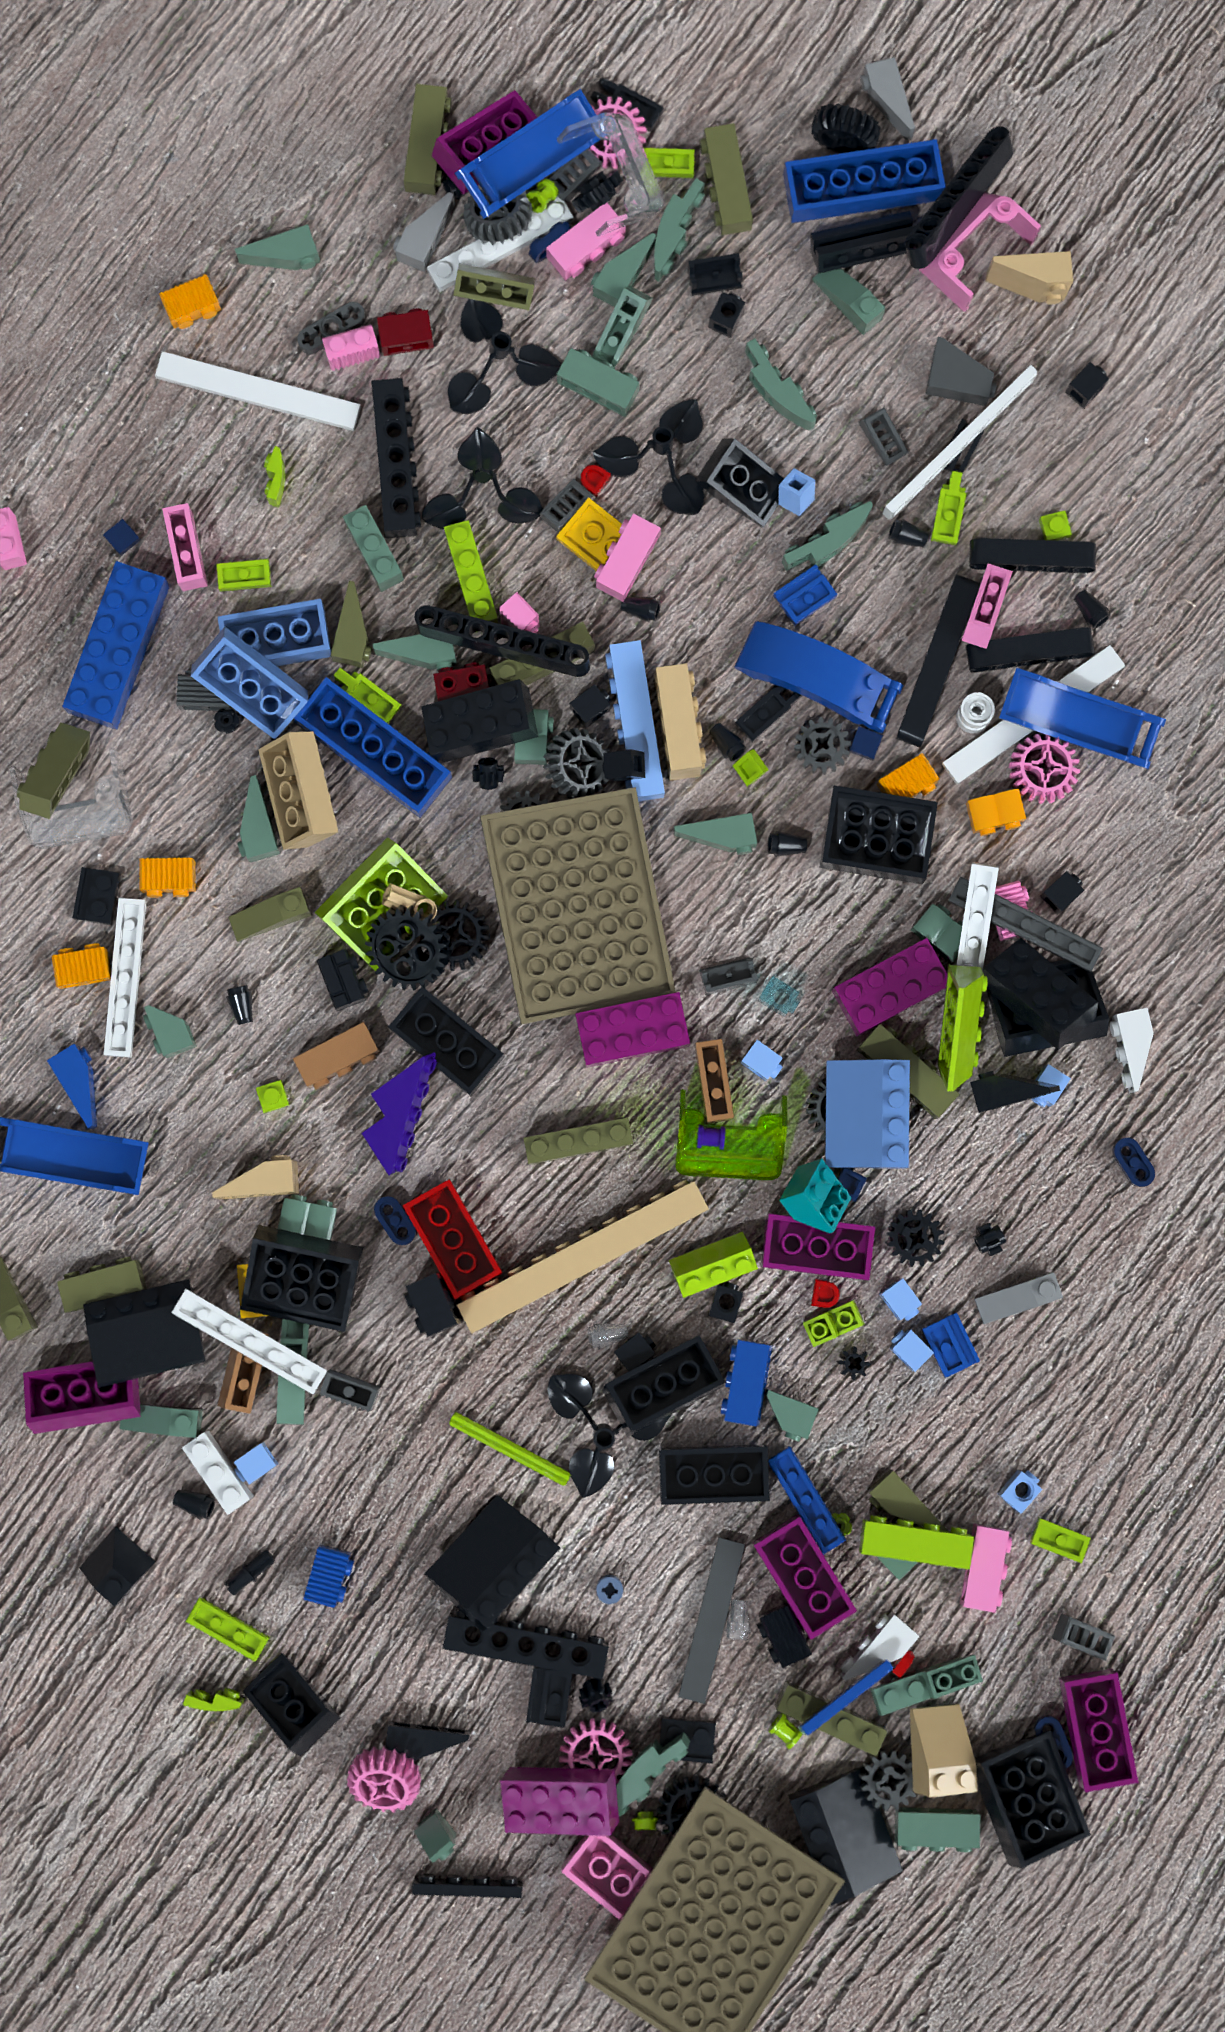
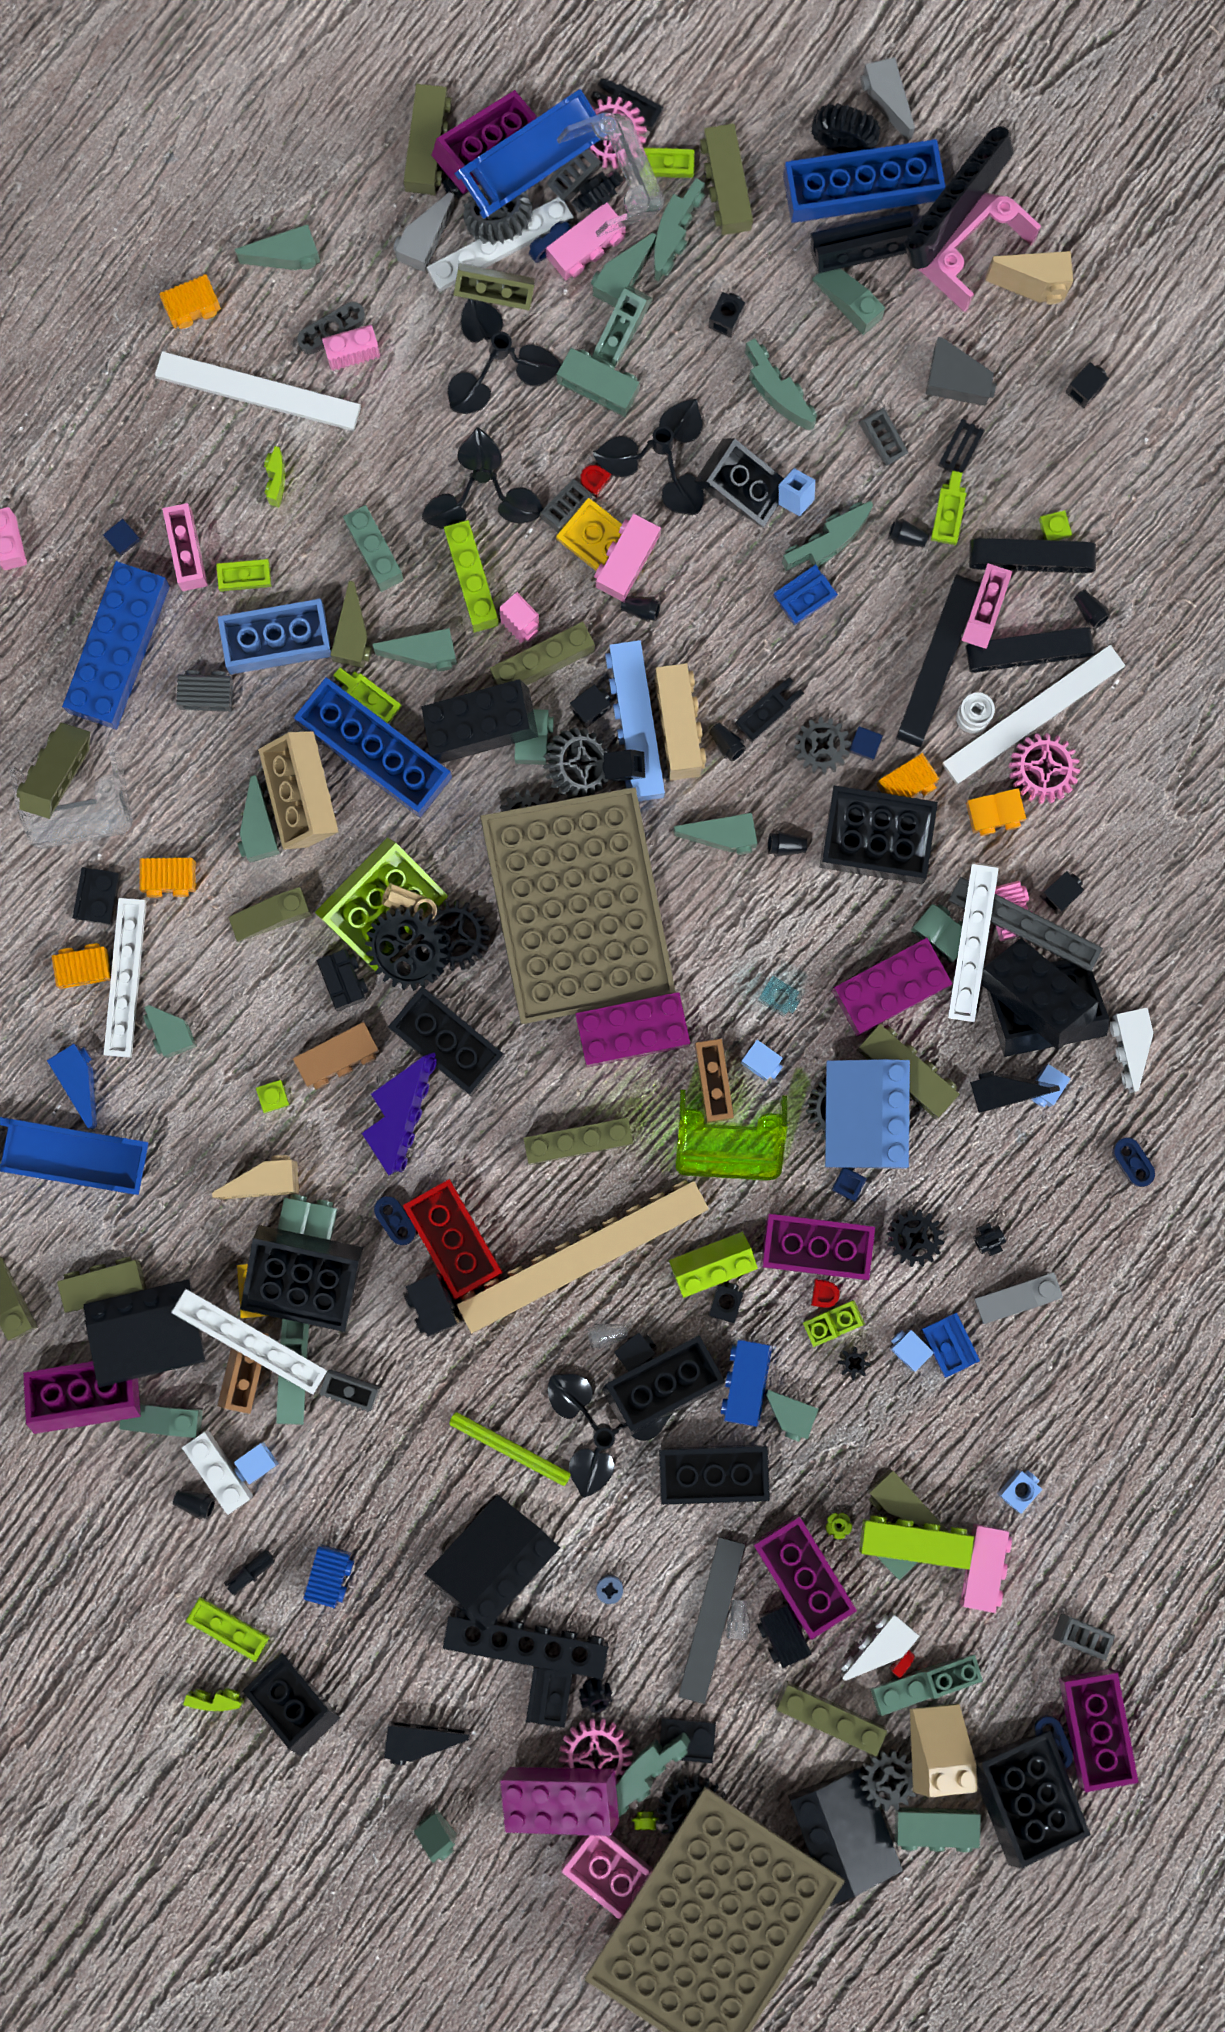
black slope [79,1526,156,1607] -> none
medium blue brick [191,627,308,740] -> none
black plate [214,708,240,734] -> none
black cone [226,985,253,1025] -> none
bright pink gear [347,1746,421,1813] -> none
black brick [371,378,421,539] -> none
dark red brick [377,308,434,356] -> none
black plate [412,1874,523,1898] -> none
black beam [414,605,590,677] -> none
dark red brick [433,663,489,702] -> none
black gear [472,757,504,790] -> none
lime bush [526,179,558,213] -> none
black hinge [687,253,743,296] -> none
dark purple bush [697,1124,725,1150] -> none
dark grey hinge [699,957,758,996] -> none
lime plate [732,749,769,786] -> none
blue windscreen [734,621,904,733] -> none
blue tile [768,1446,847,1554] -> none
lime bush [768,1713,803,1749] -> none
teal slope [779,1158,852,1233] -> none
blue tile [798,1660,893,1735] -> none
light blue brick [879,1278,922,1321] -> none
white tile [883,365,1037,520] -> none
lime slope [937,965,987,1092] -> none
blue windscreen [999,668,1166,769] -> none
lime plate [1030,1518,1091,1563] -> none

